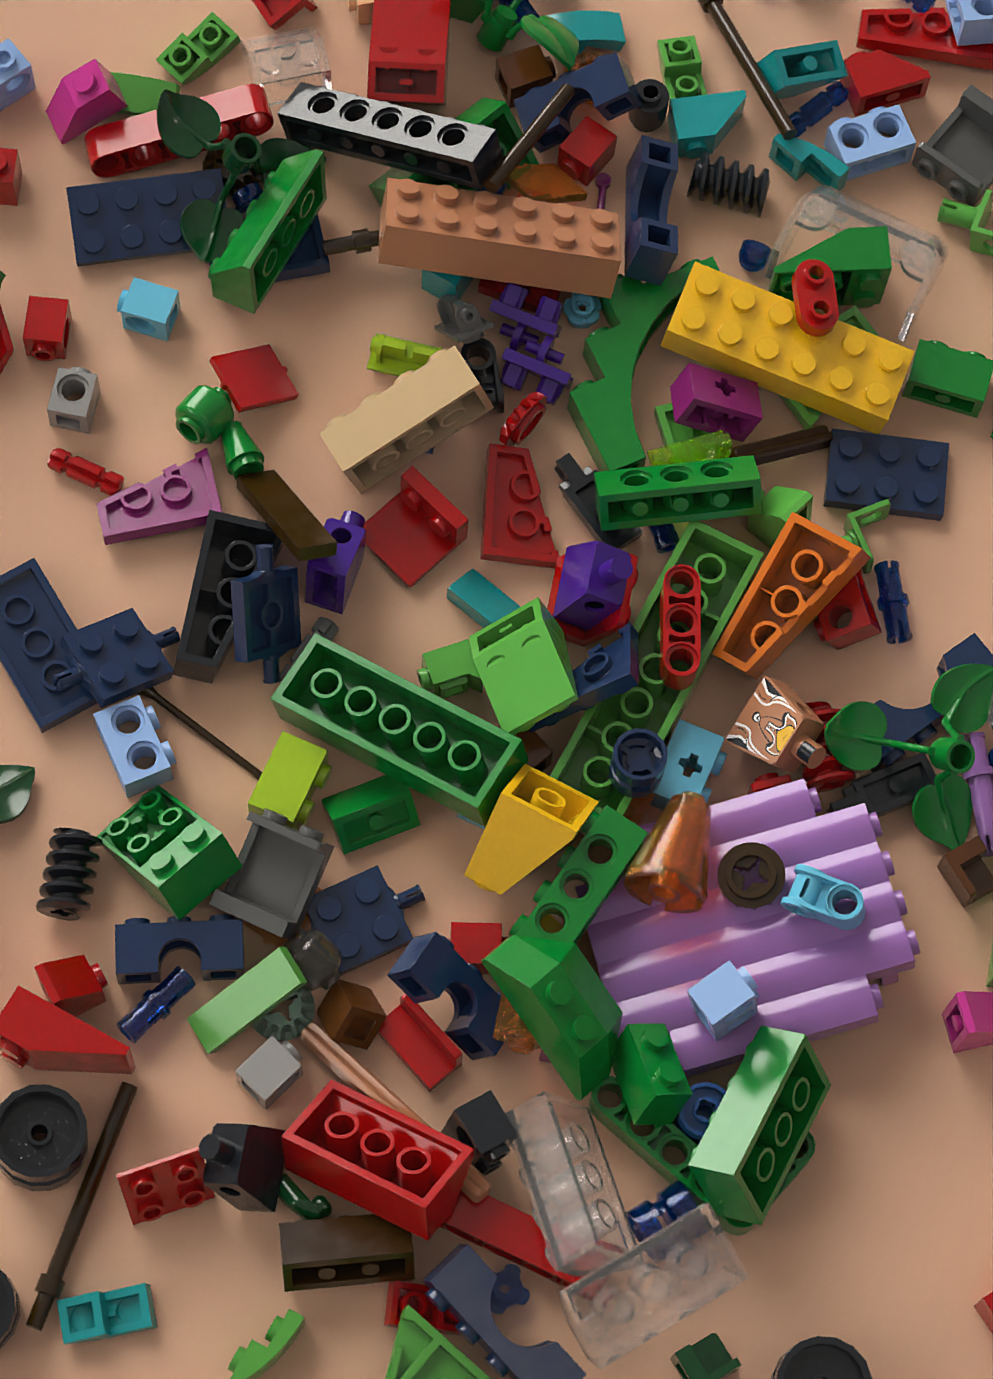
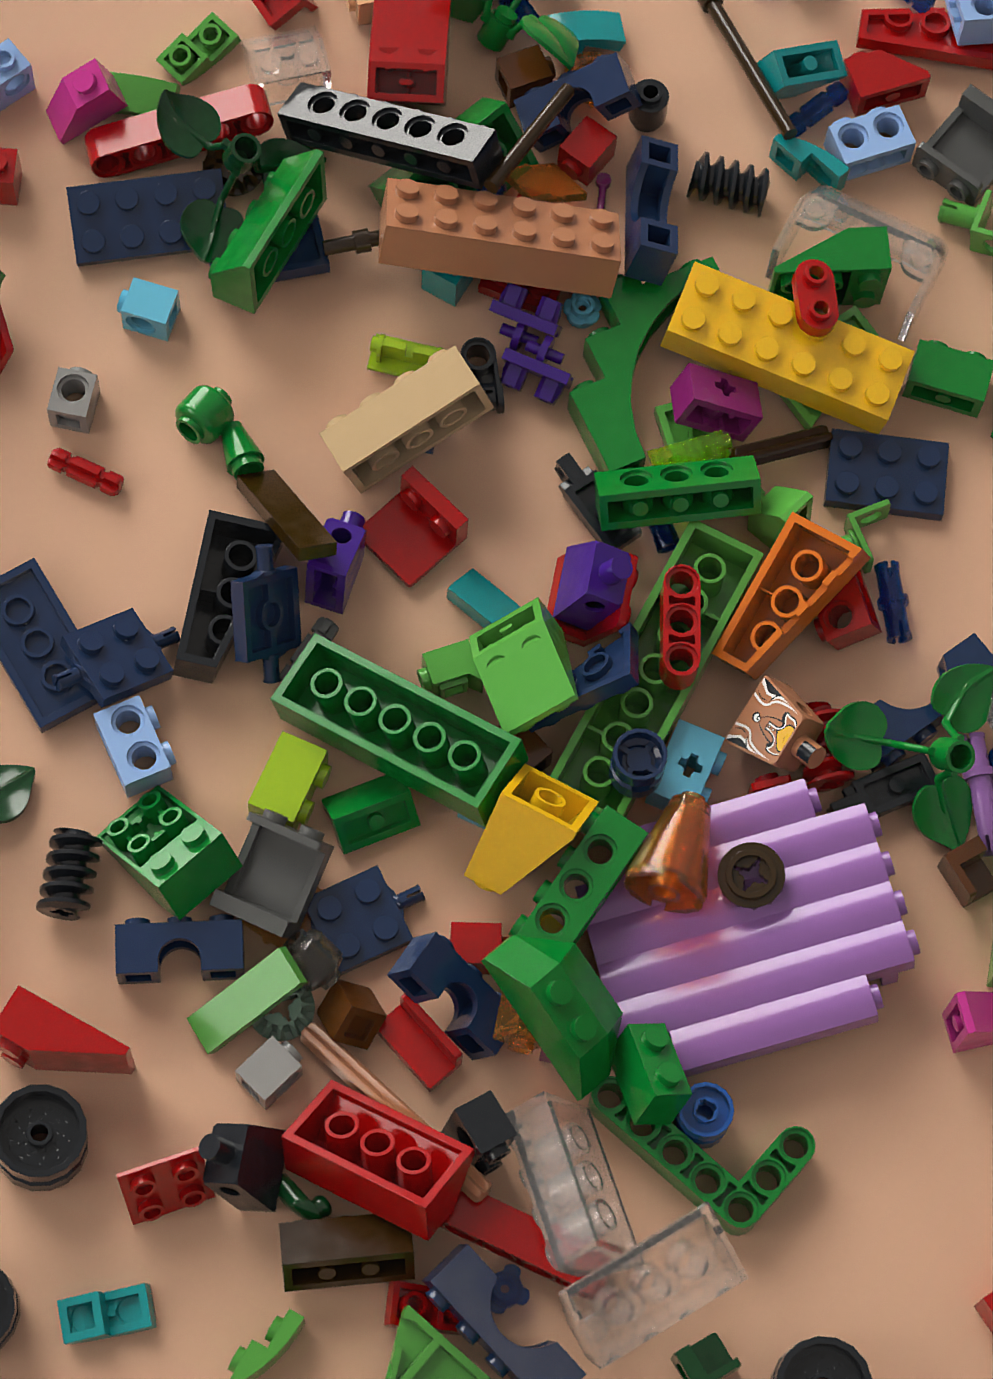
red brick [23,296,72,361] -> none
dark brown bar [26,1082,138,1331] -> none
red slope [34,954,108,1017] -> none
magenta wing [96,448,222,545] -> none
clear blue pin [116,966,196,1044] -> none
dark brown piece [137,687,262,780] -> none
red piece [209,344,299,412] -> none
clear blue plate [232,182,264,214] -> none
dark grey hinge [434,294,494,344] -> none
red wing [480,443,560,569] -> none
red gear [499,392,547,446] -> none
clear orange tile [624,793,655,826] -> none
clear blue wheel [625,1181,707,1261] -> none
bright green slope [657,36,707,106] -> none
teal slope [667,90,746,159] -> none
light blue brick [687,960,759,1042] -> none
green brick [688,1026,831,1225] -> none
clear blue hinge [739,239,772,272] -> none
medium azure piece [780,864,866,930] -> none

